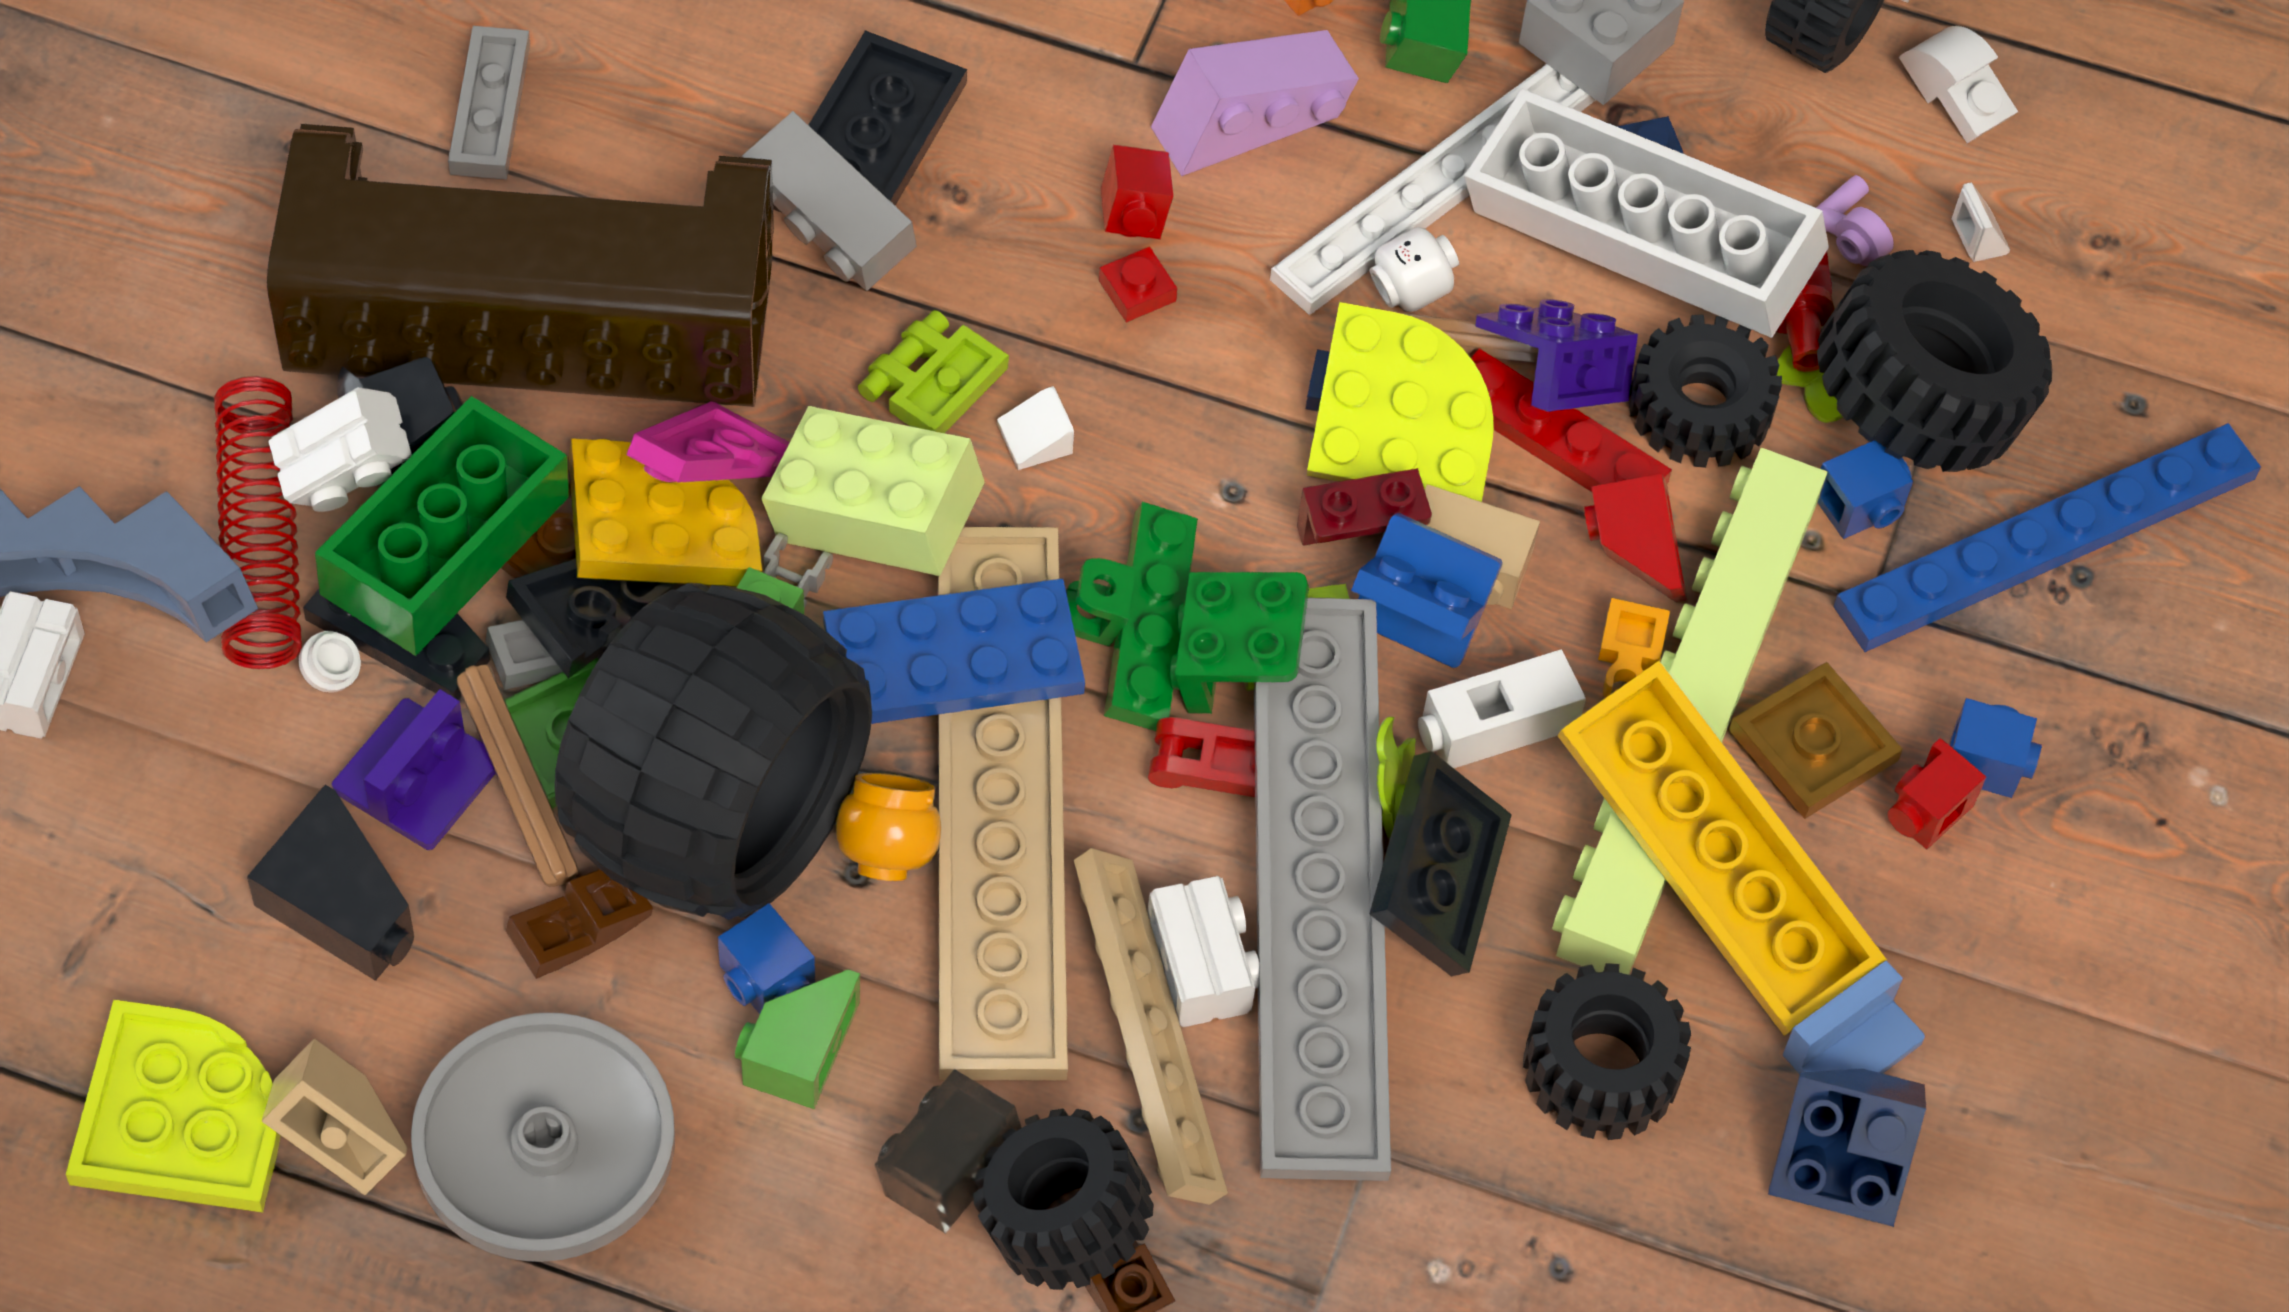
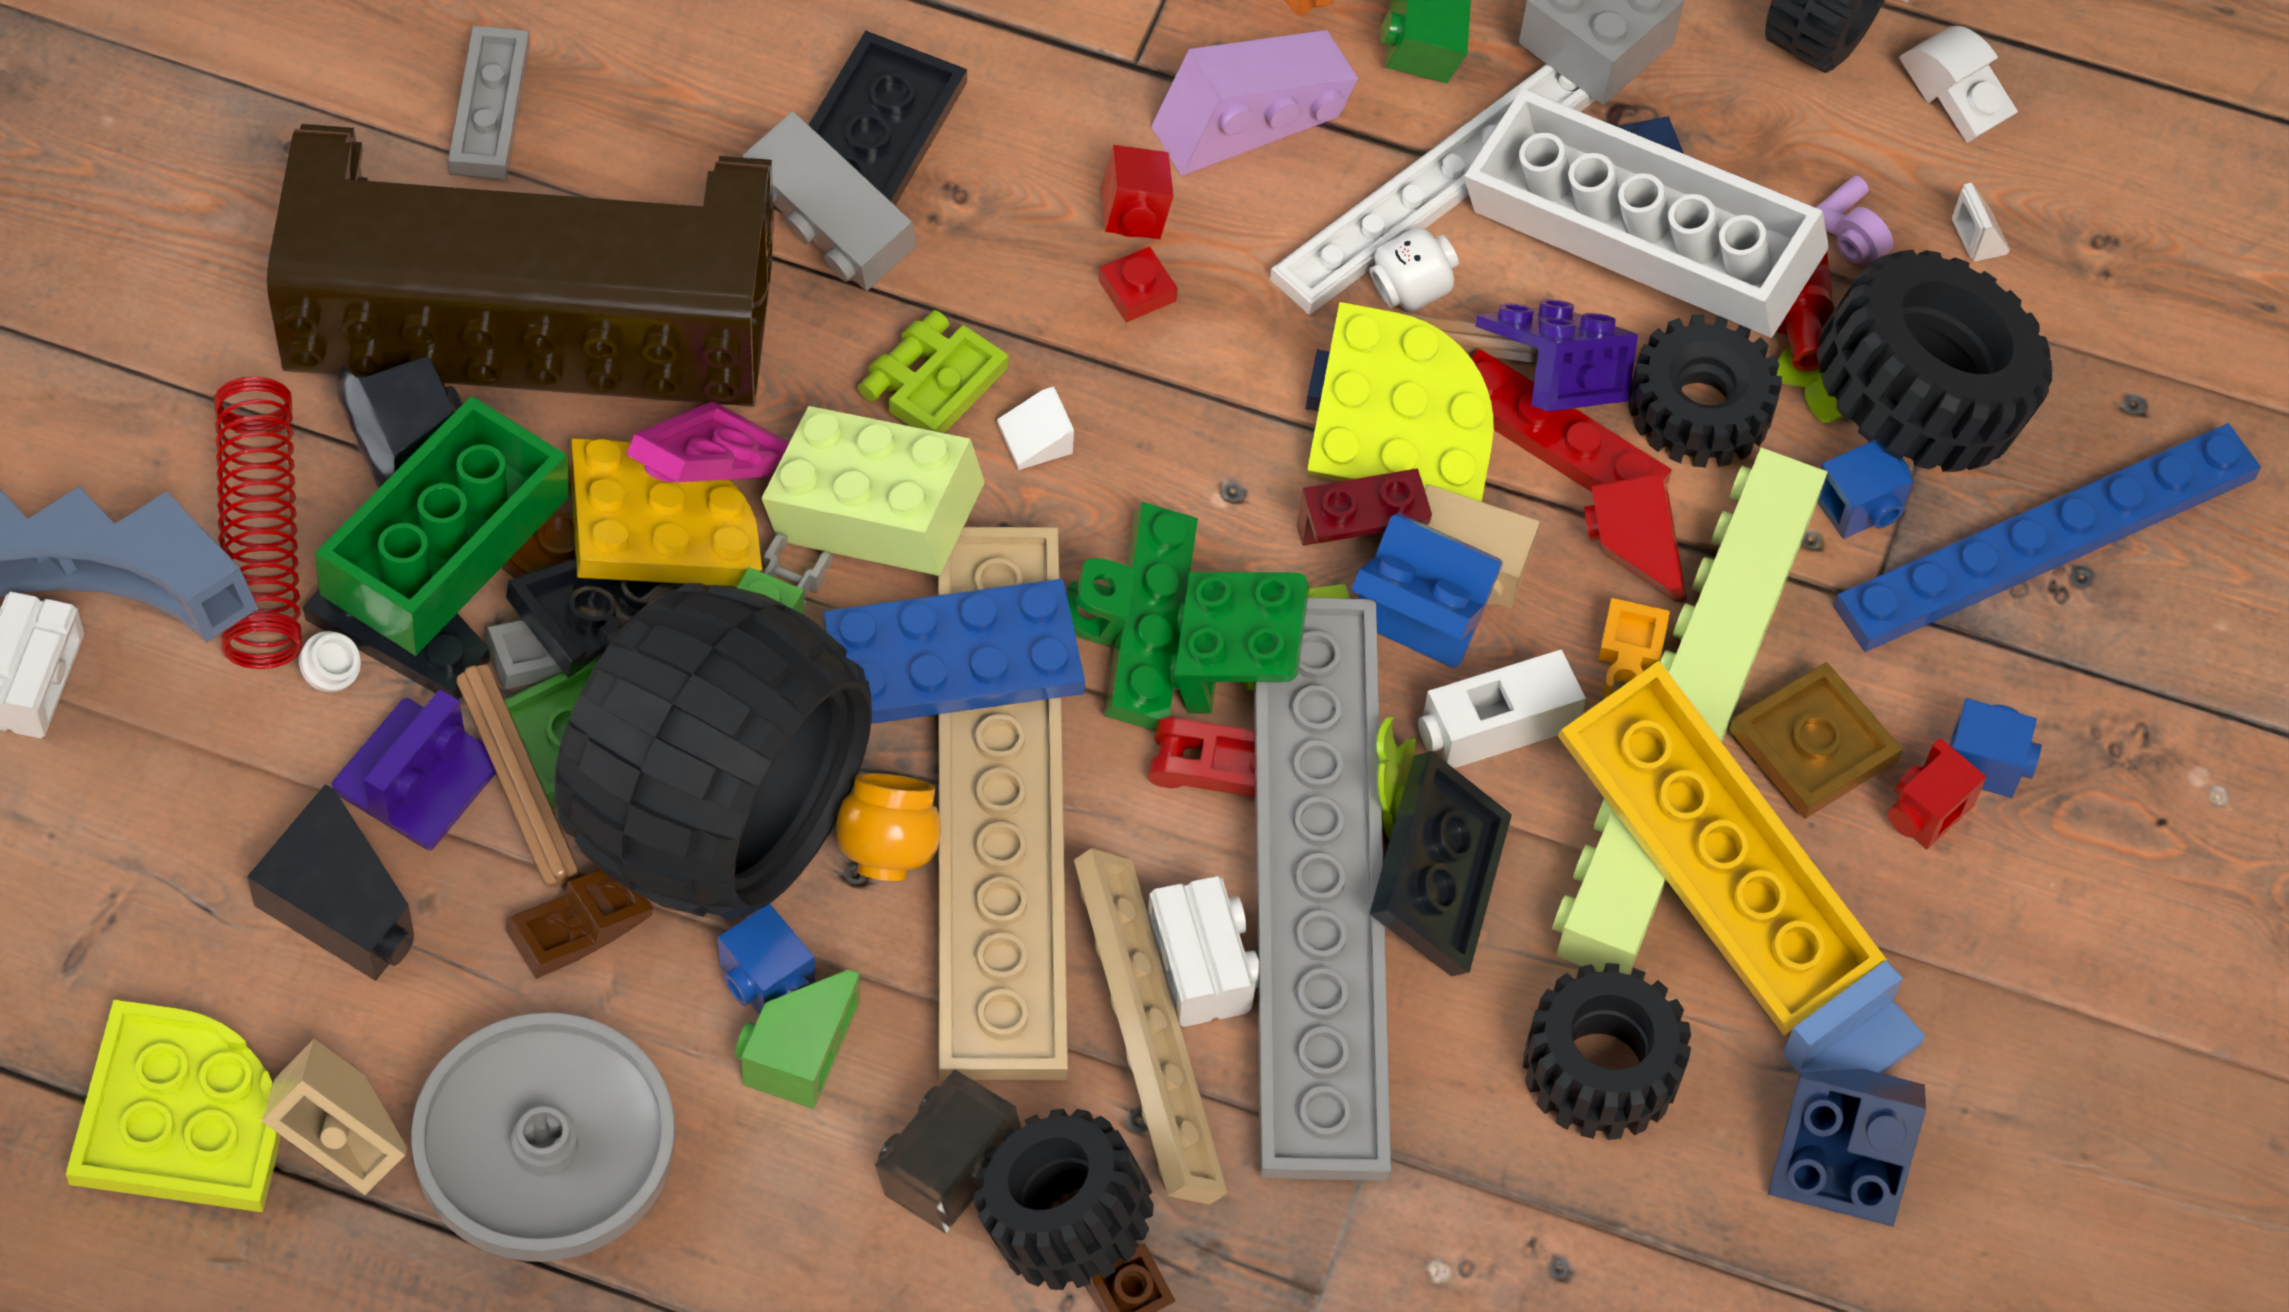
white brick [269,387,412,512] -> none

